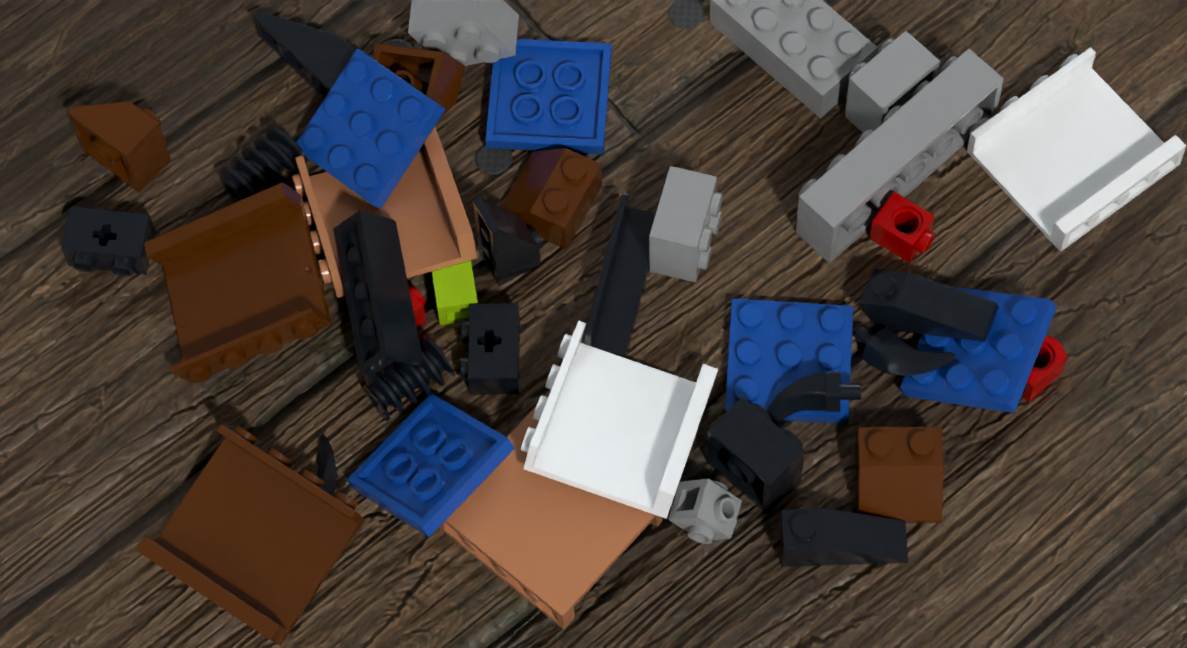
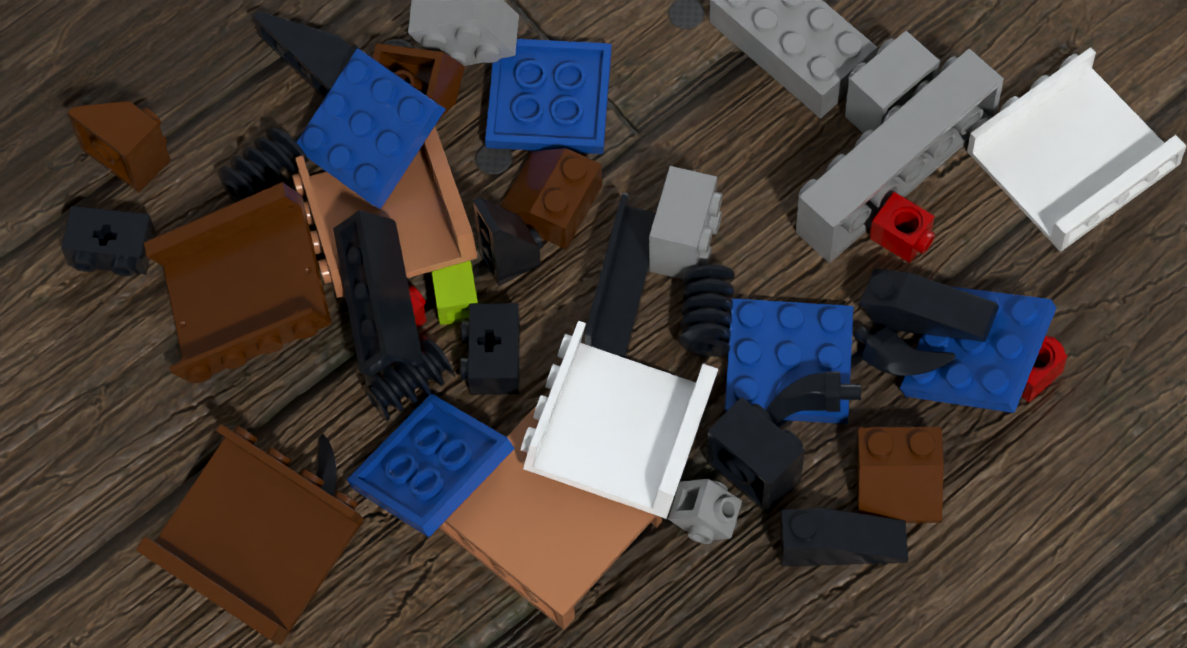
none -> black piece [679,265,735,357]

